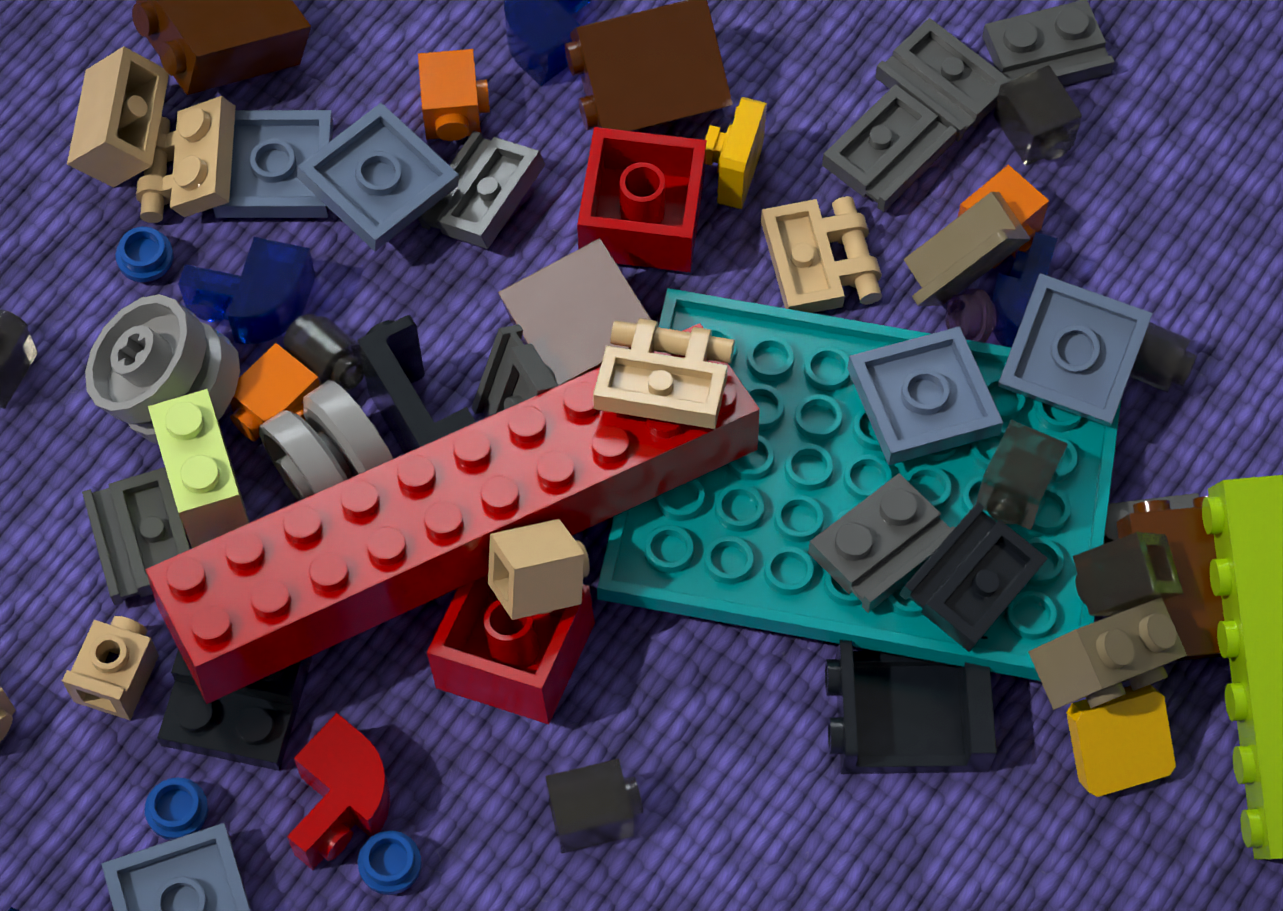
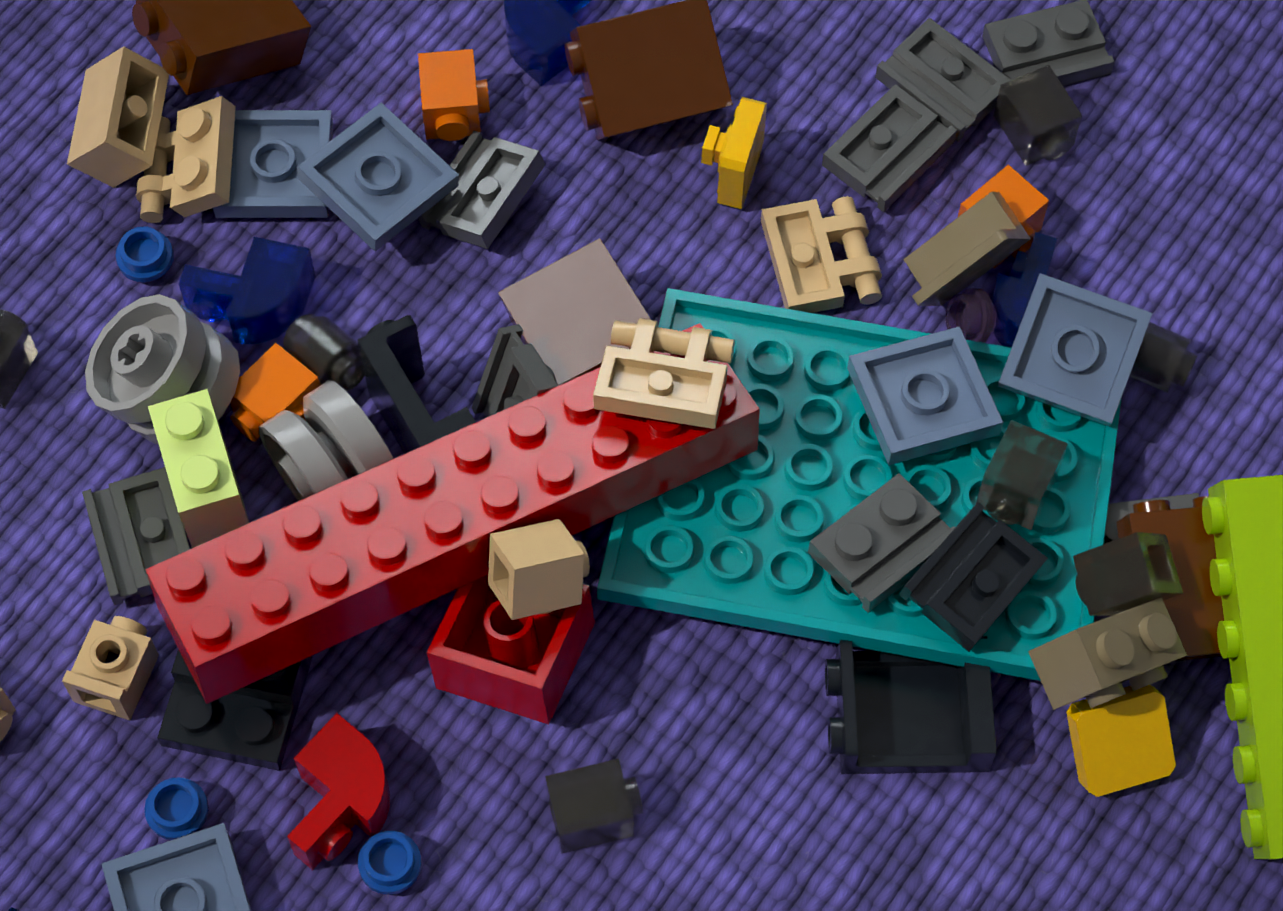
red brick [577,127,707,272] -> none

